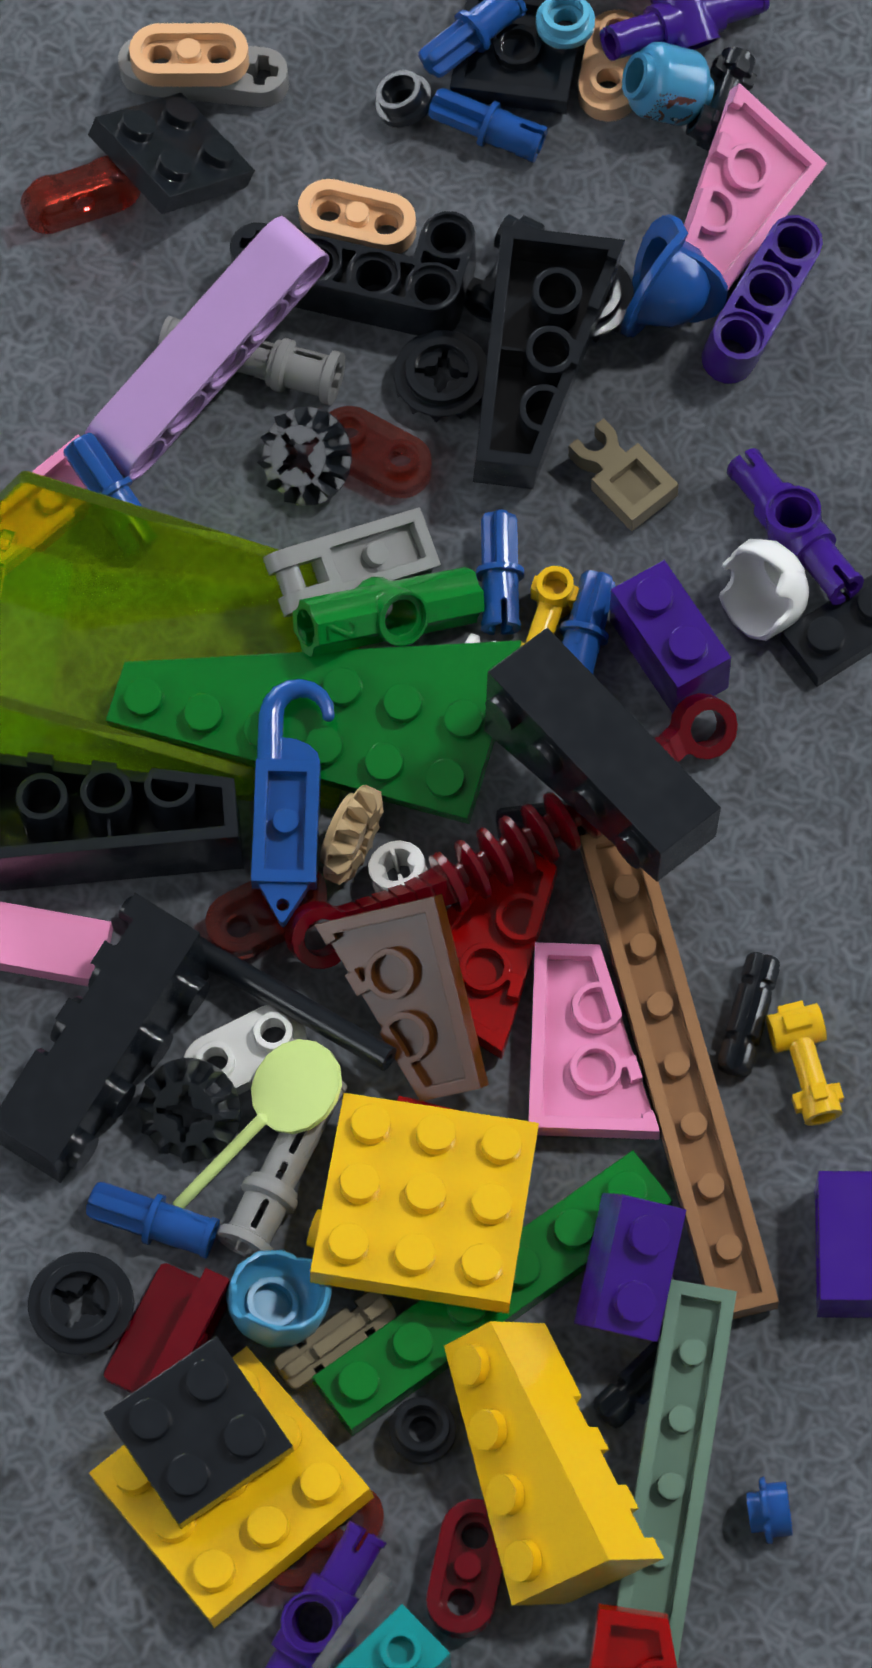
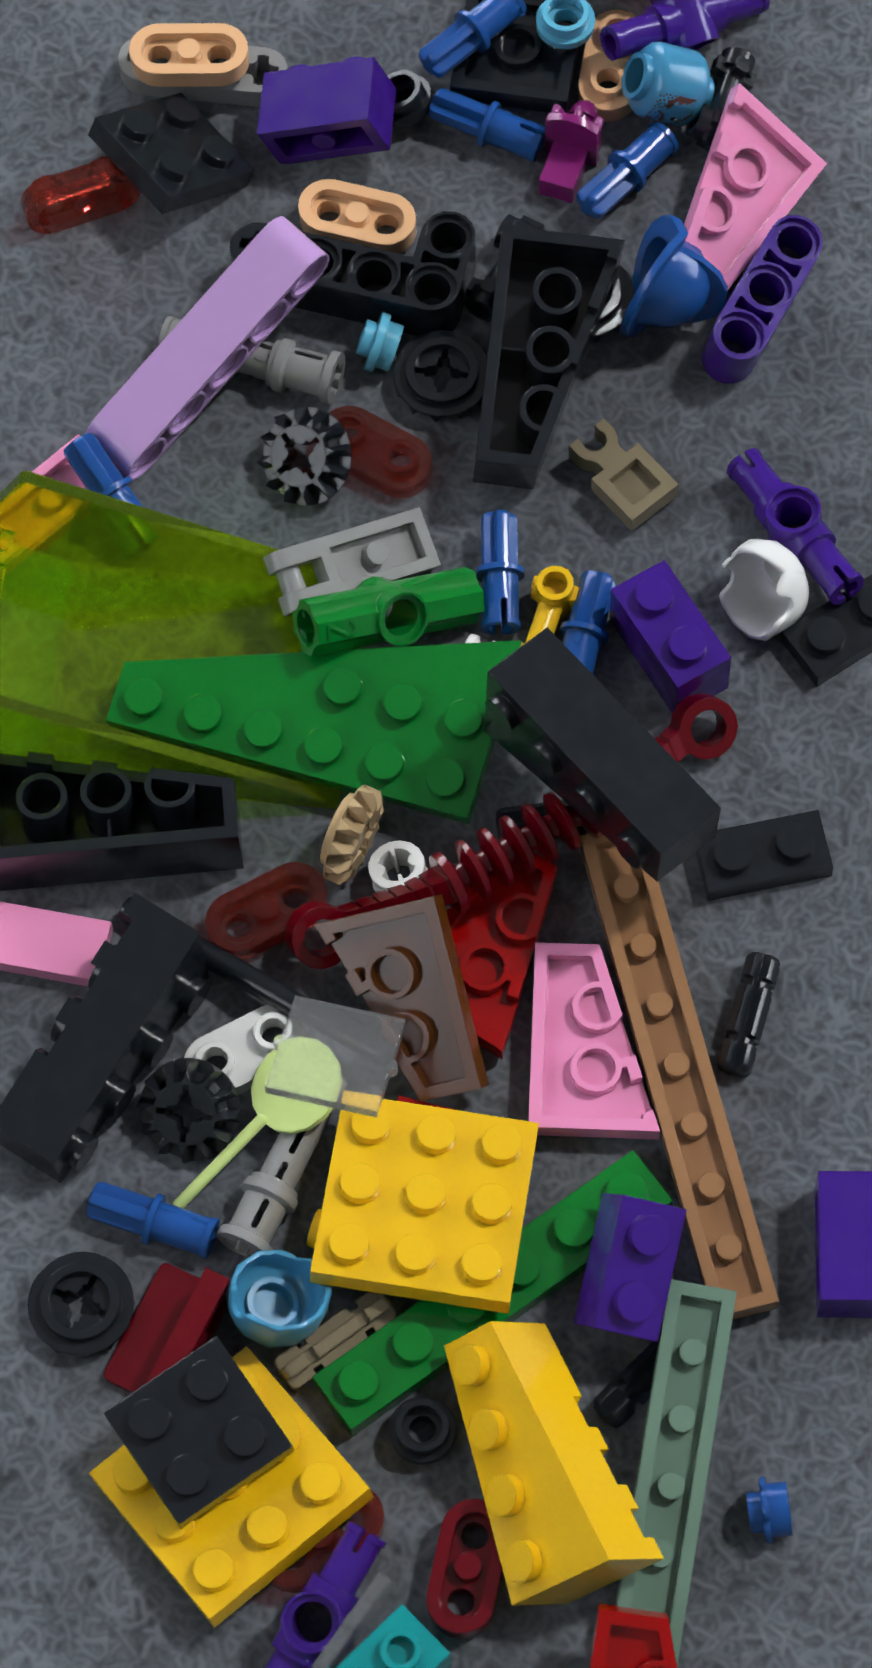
blue plate [251,679,335,927] -> none
yellow bar [766,1000,844,1126] -> none
none -> dark purple brick [257,57,396,164]
none -> clear piece [265,995,406,1118]
none -> medium azure plate [355,312,404,372]
none -> magenta piece [539,100,604,203]
none -> blue axle [576,122,679,219]
none -> black plate [696,810,833,901]

